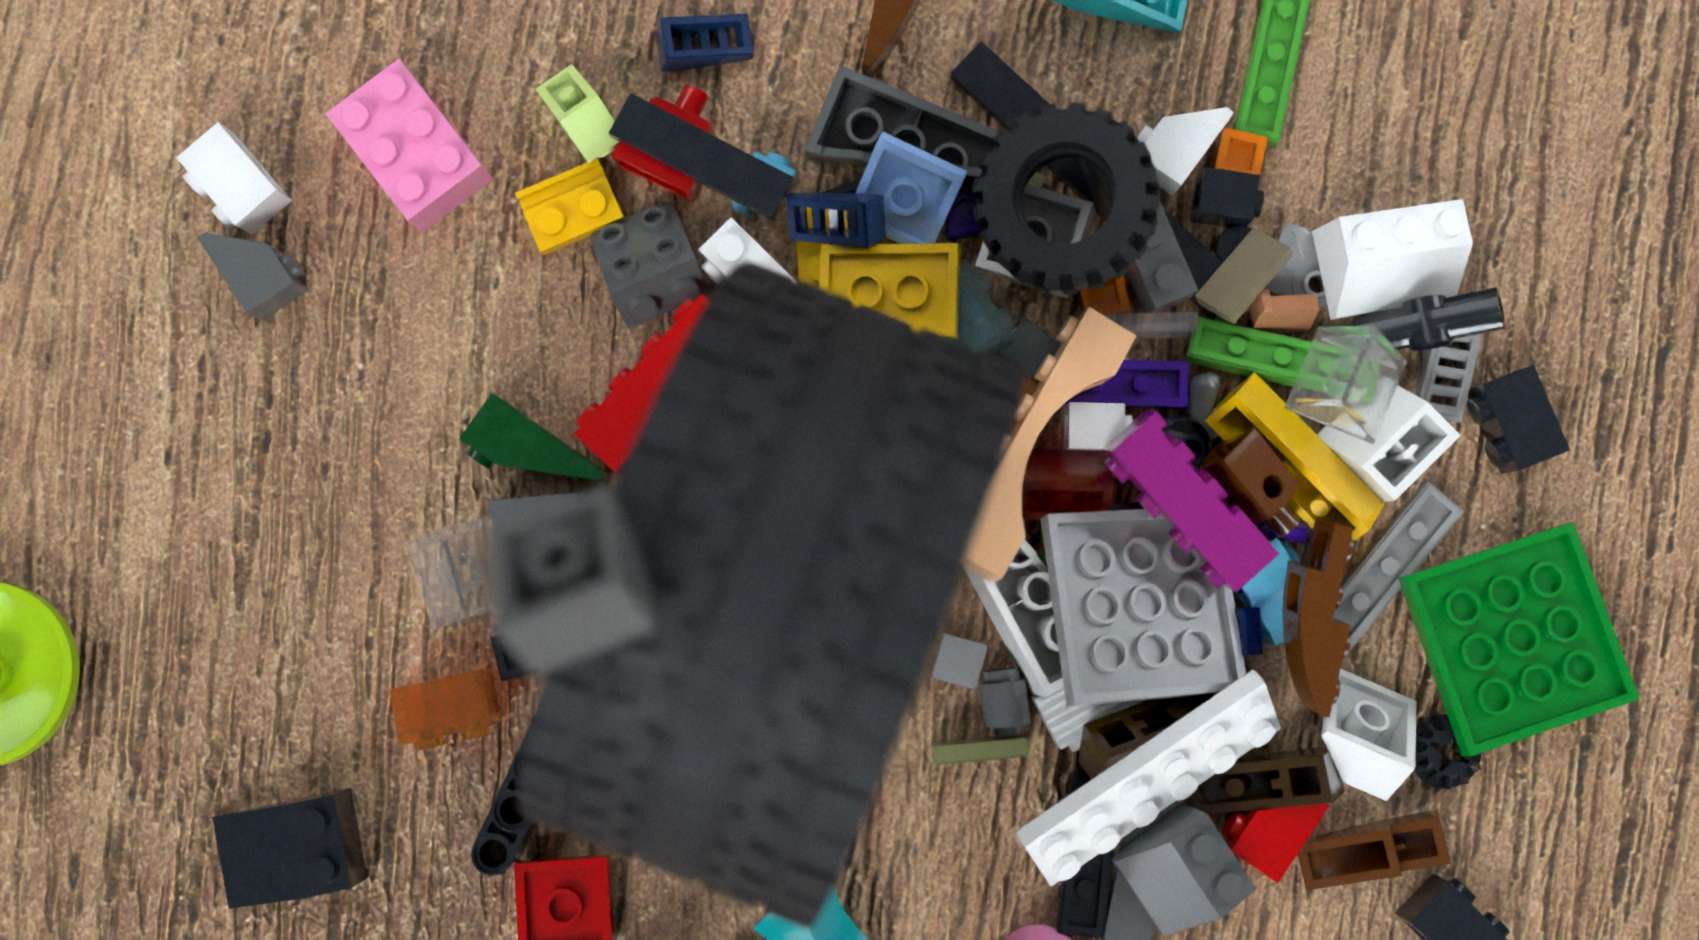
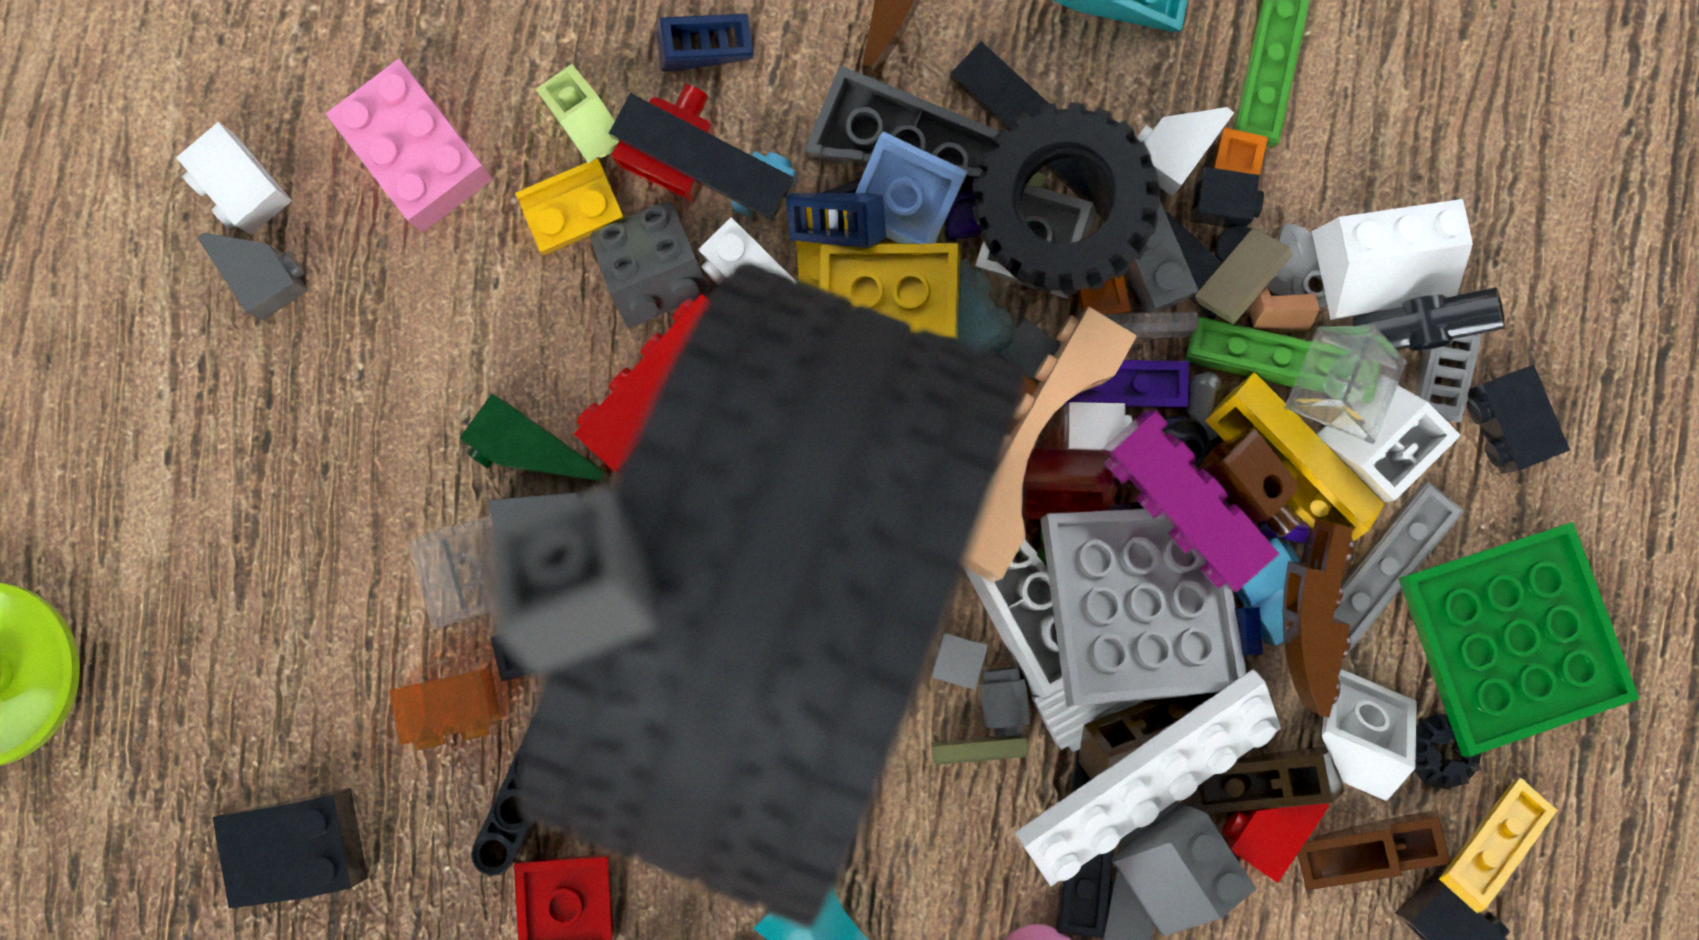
none -> yellow plate [1439,778,1558,913]

